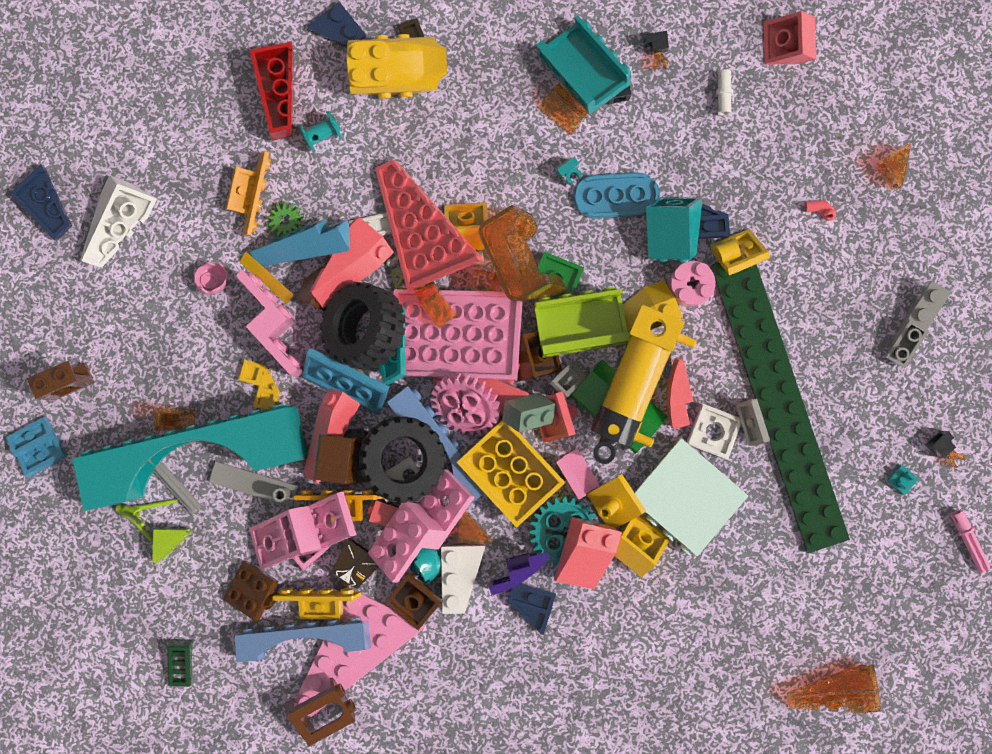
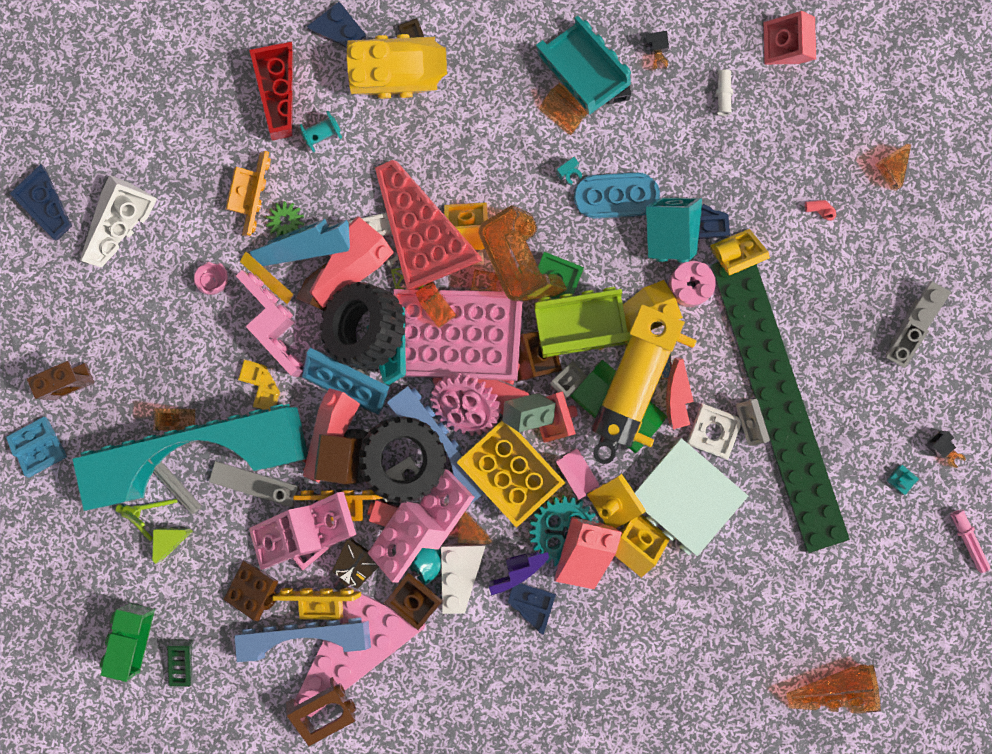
none -> green piece [99,603,155,682]

